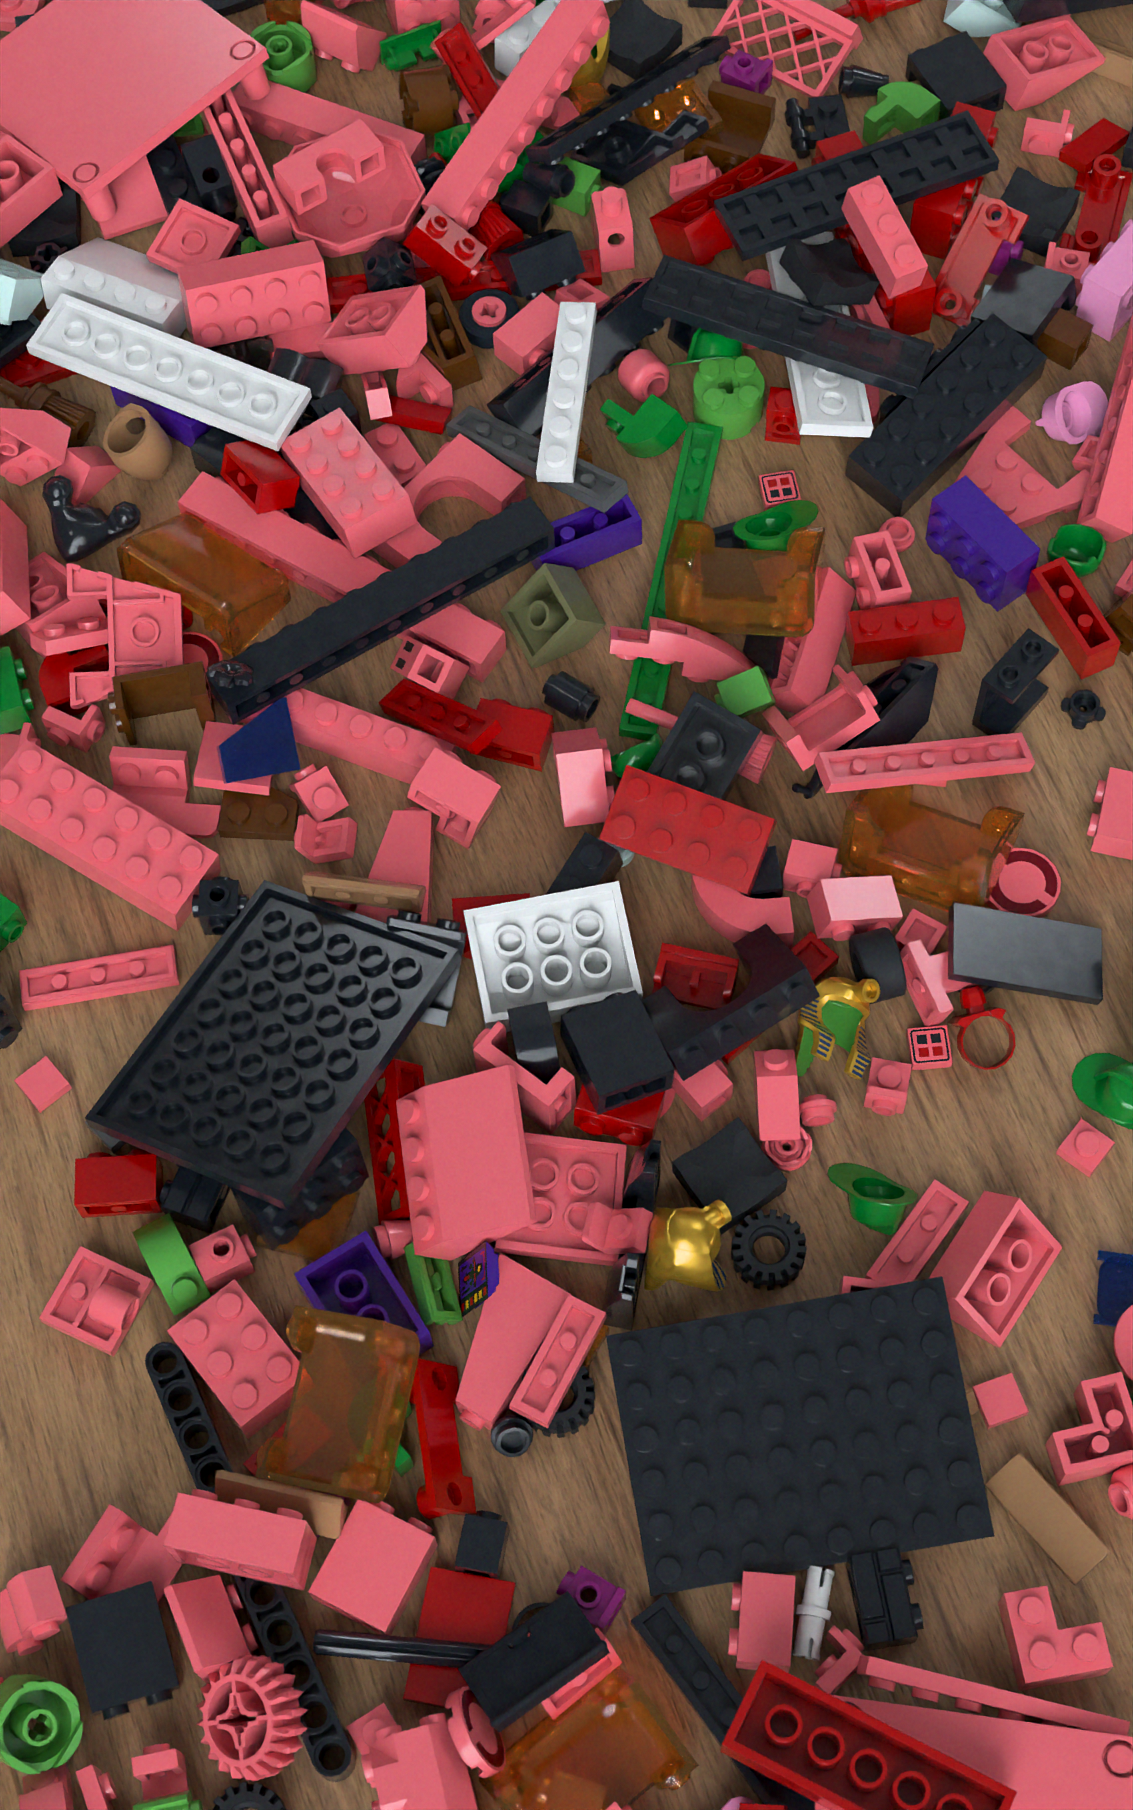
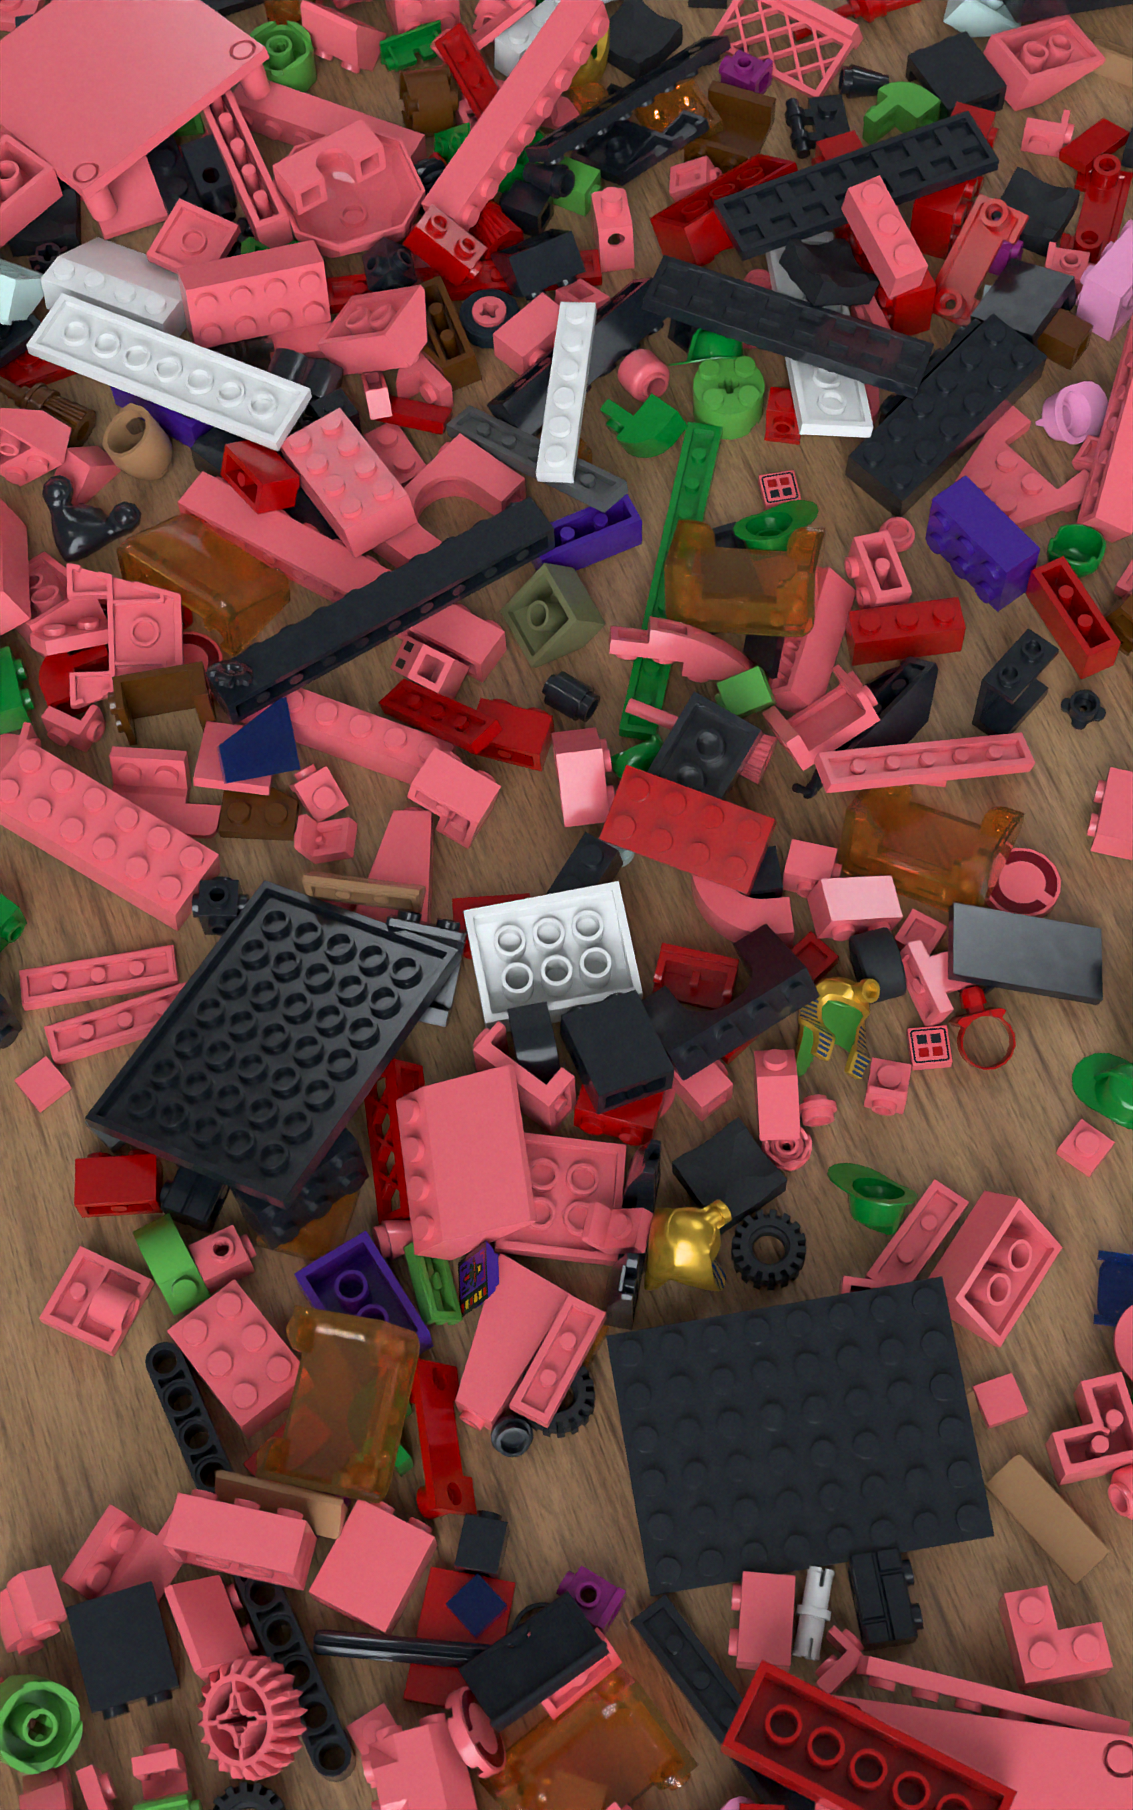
none -> coral tile [44,981,188,1066]
none -> clear blue tile [446,1573,508,1639]

